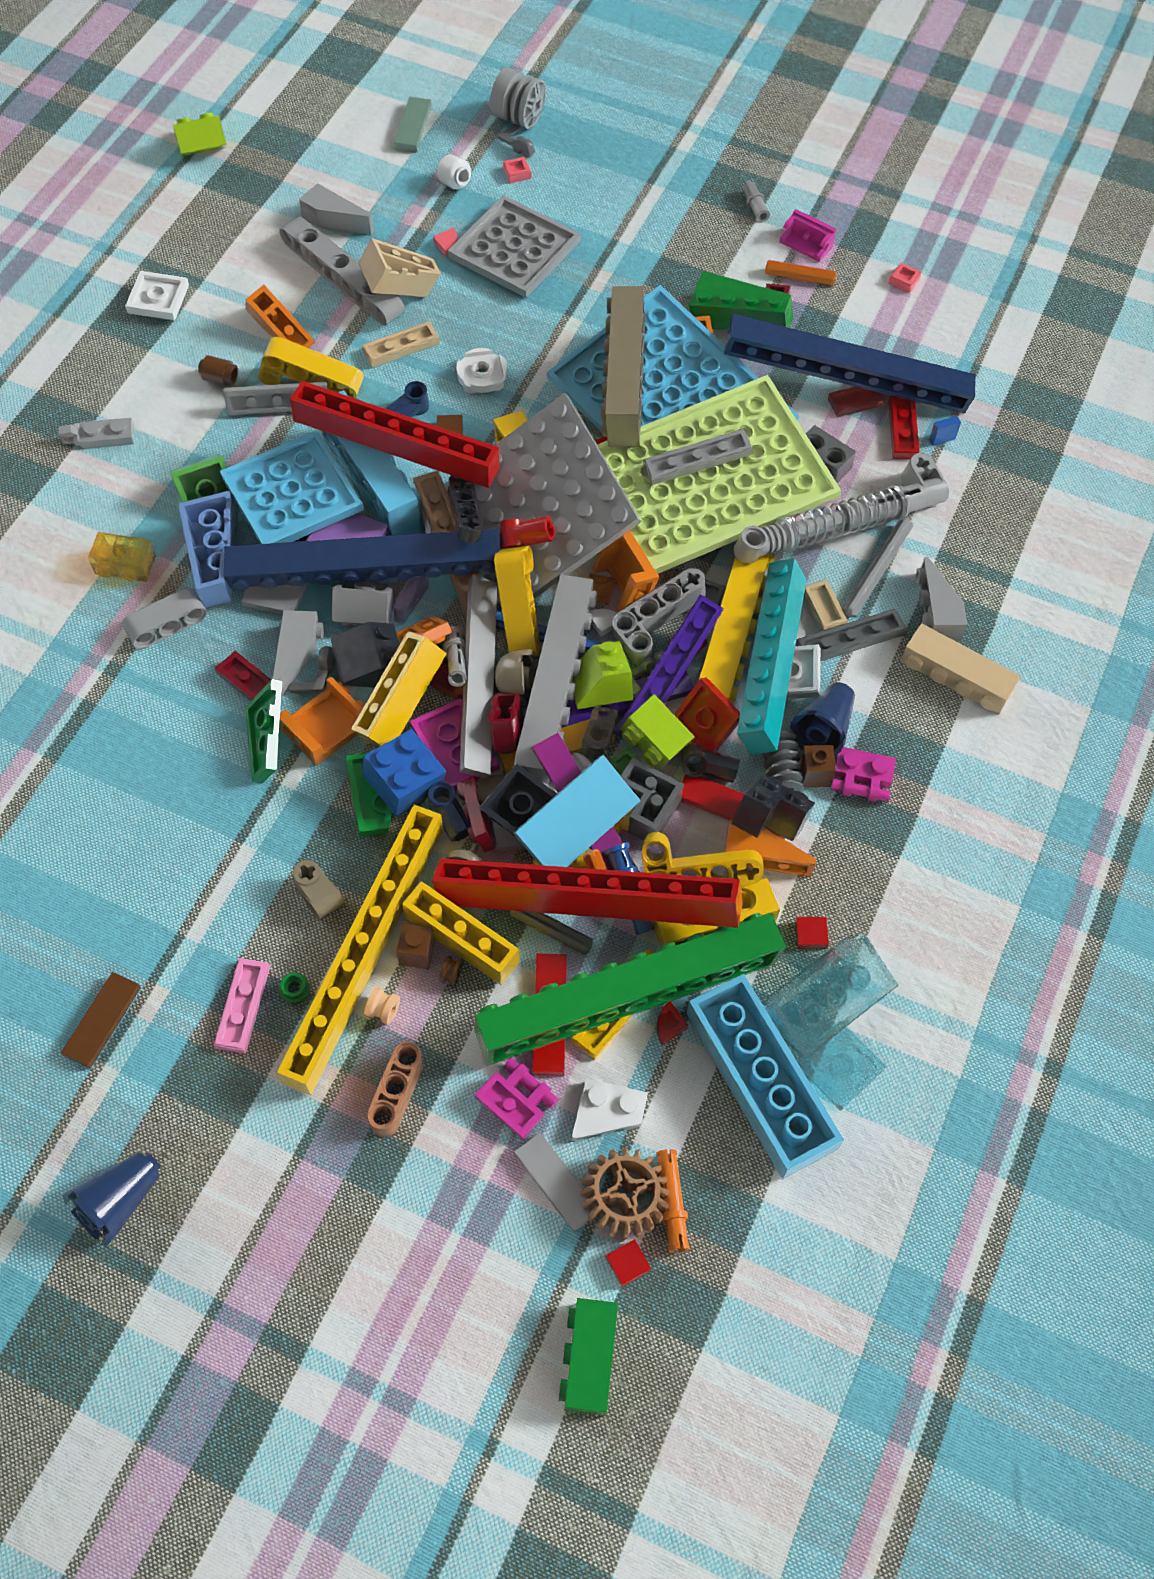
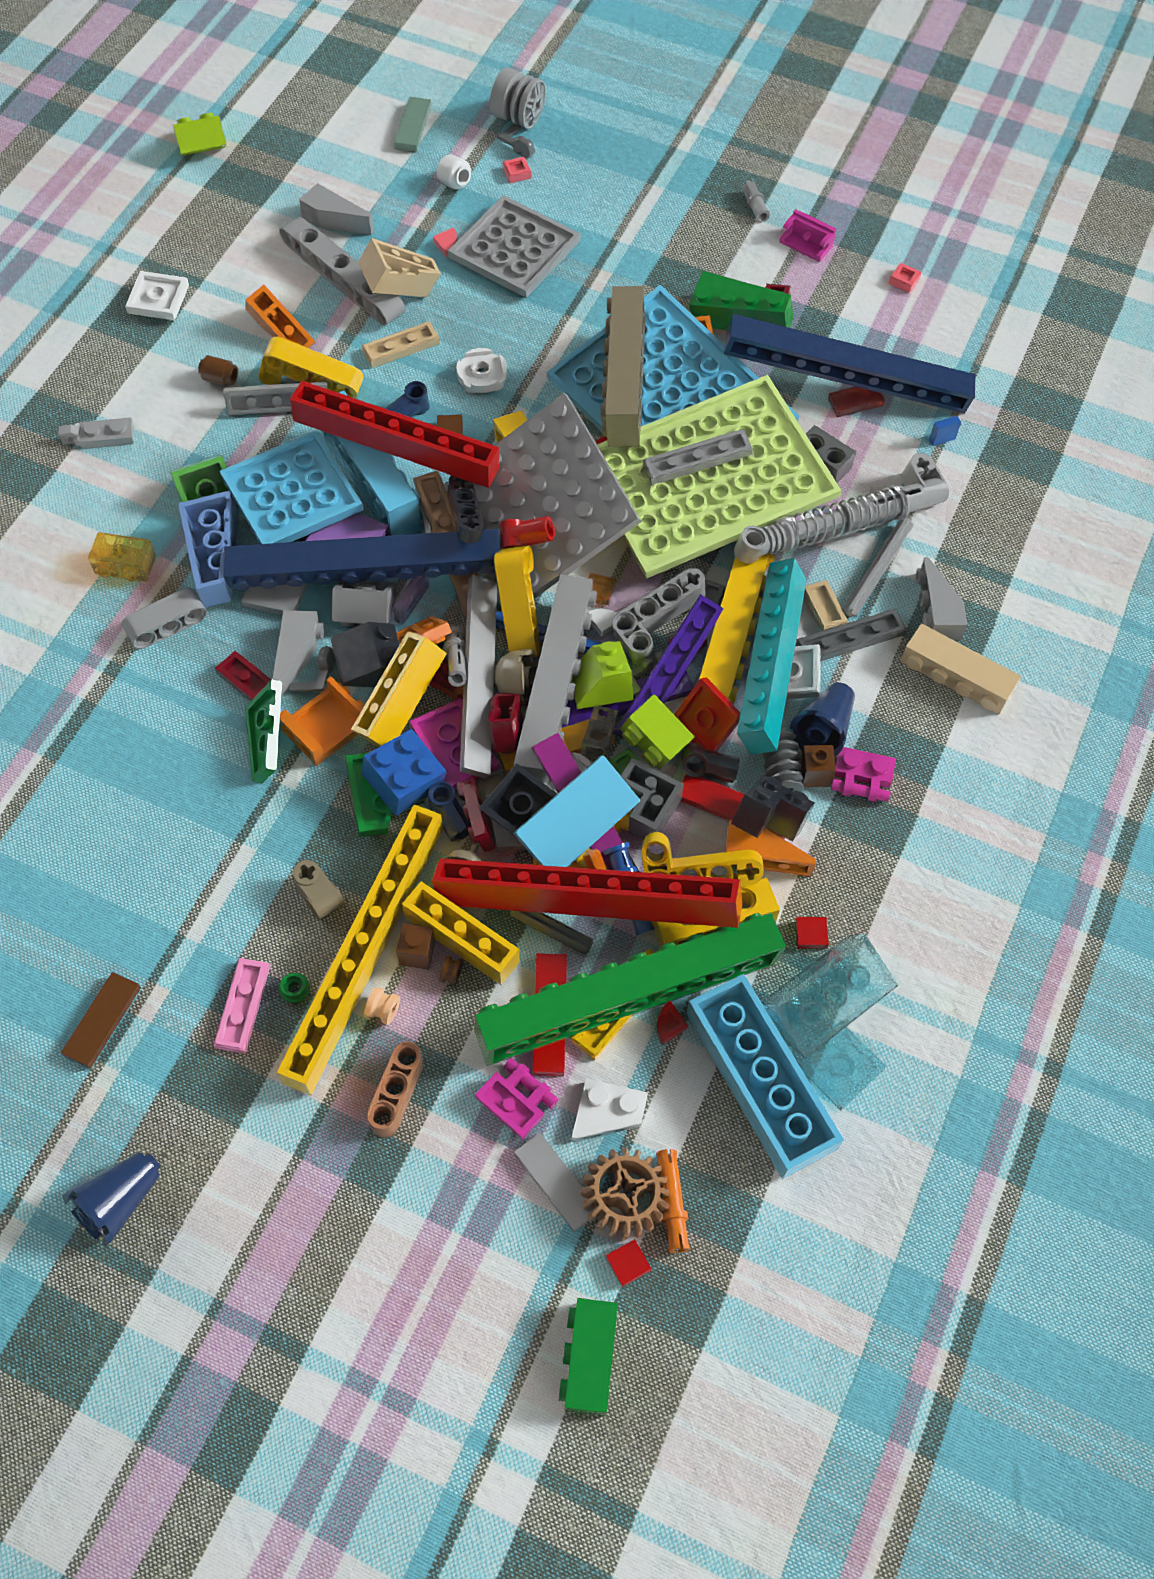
orange panel [592,530,659,613] -> none
orange axle [765,260,836,286] -> none
red tile [888,395,920,459] -> none

